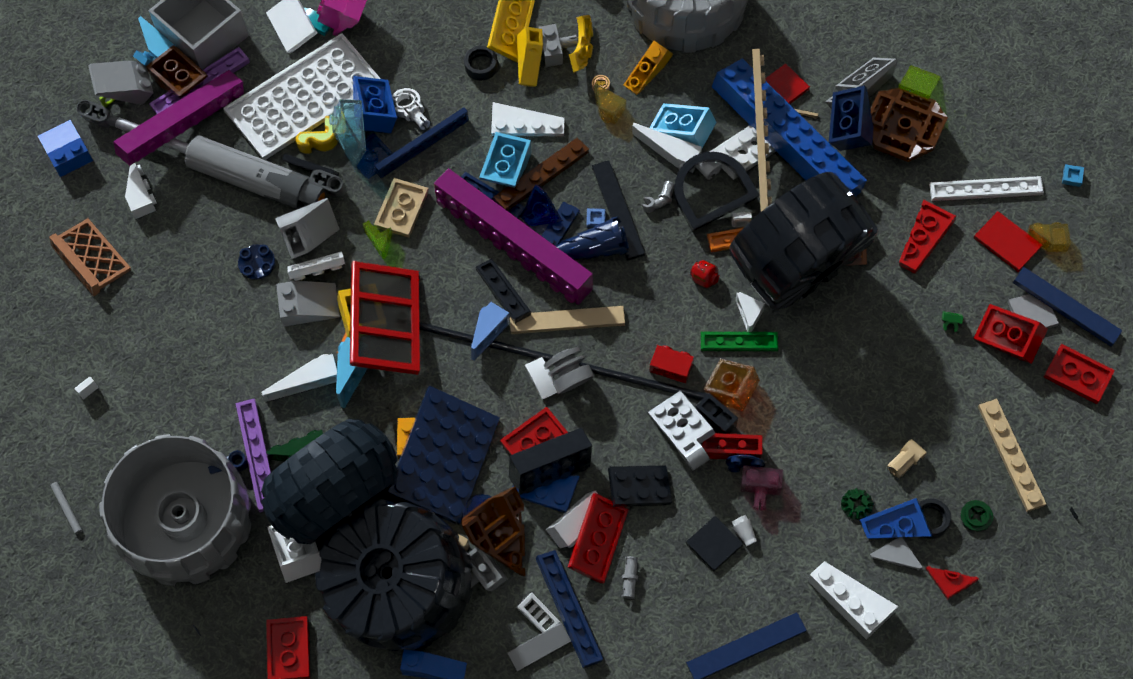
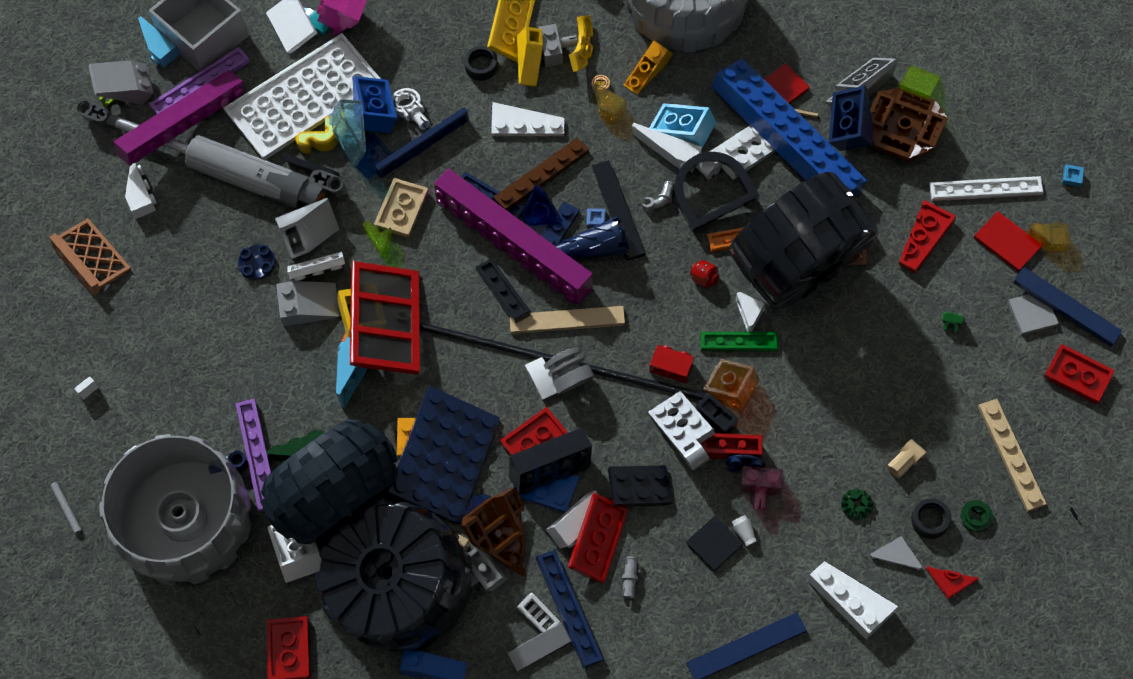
blue slope [38,120,93,177] -> none
dark azure plate [133,50,154,66] -> none
reddish brown slope [146,45,208,98] -> none
white slope [262,354,337,402] -> none
medium blue slope [471,302,509,361] -> none
medium azure slope [479,132,532,188] -> none
white tile [732,212,752,227] -> none
tan plate [752,49,772,212] -> none
blue wing [860,498,932,538] -> none
red slope [973,304,1048,364] -> none

